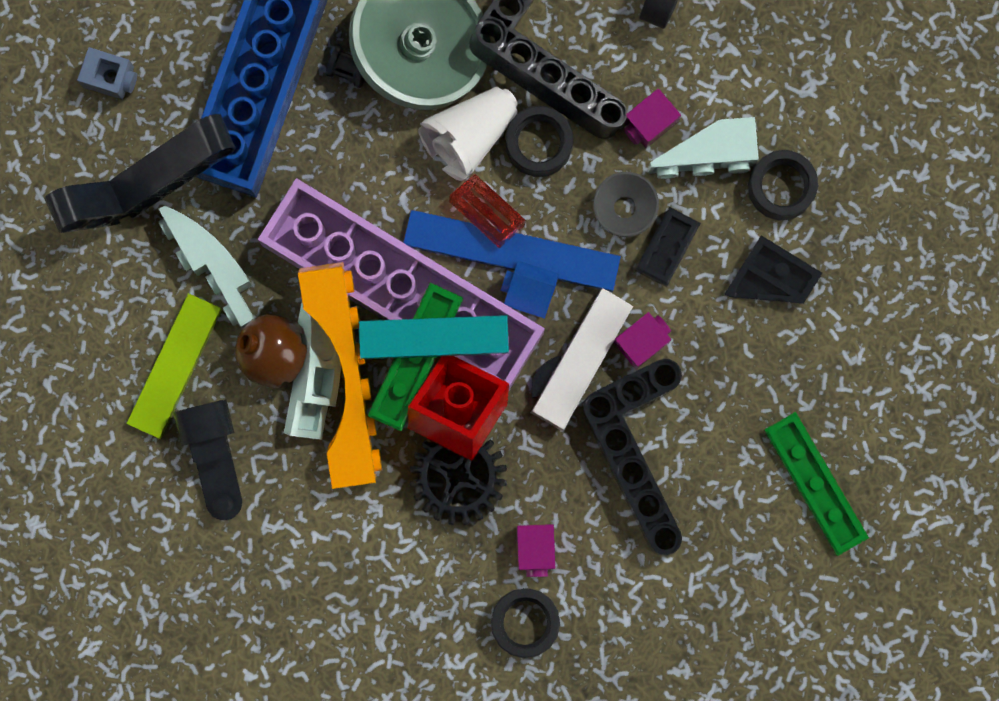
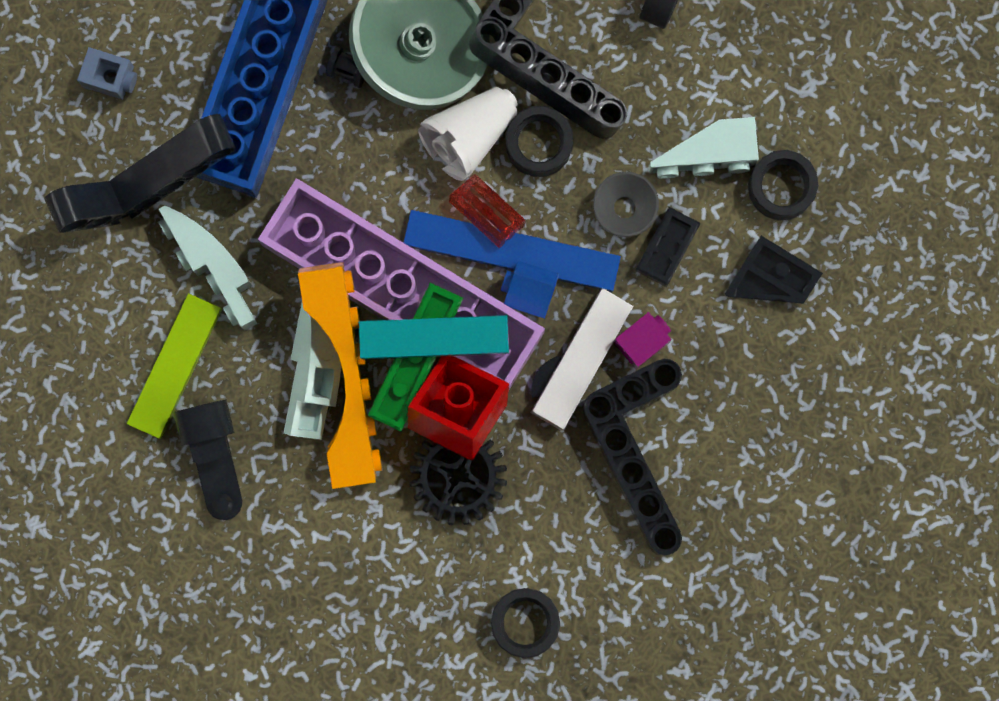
reddish brown cylinder [235,314,307,389] -> none
magenta brick [517,524,556,577] -> none
magenta brick [623,88,681,149] -> none
green tile [764,412,869,556] -> none

